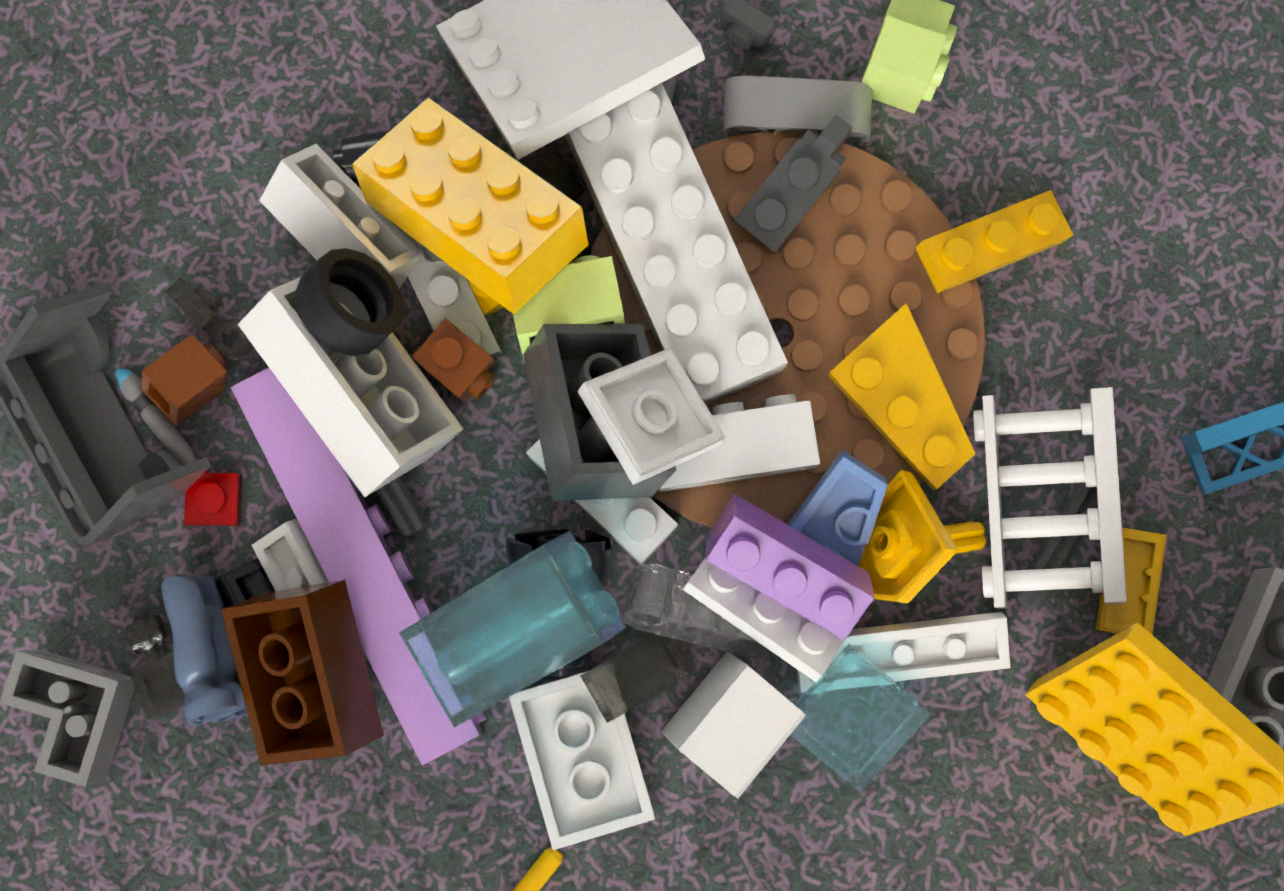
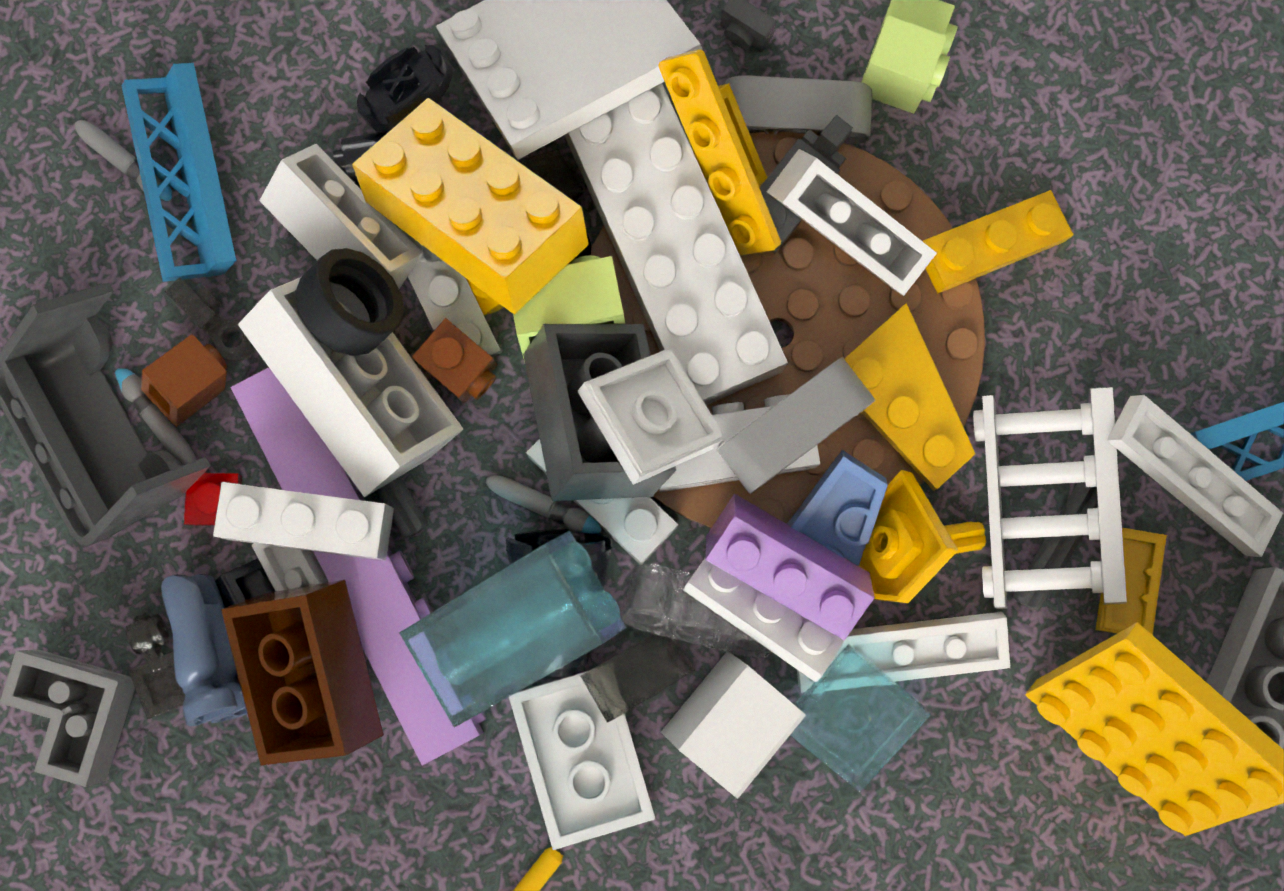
none -> light grey piece [75,120,172,201]
none -> dark azure fence [121,63,236,282]
none -> white brick [213,482,394,561]
none -> black tile [357,45,453,132]
none -> light grey piece [486,475,601,534]
none -> yellow bracket [658,49,781,255]
none -> light grey beam [717,357,876,494]
none -> white brick [767,149,937,296]
none -> white plate [1107,395,1283,557]

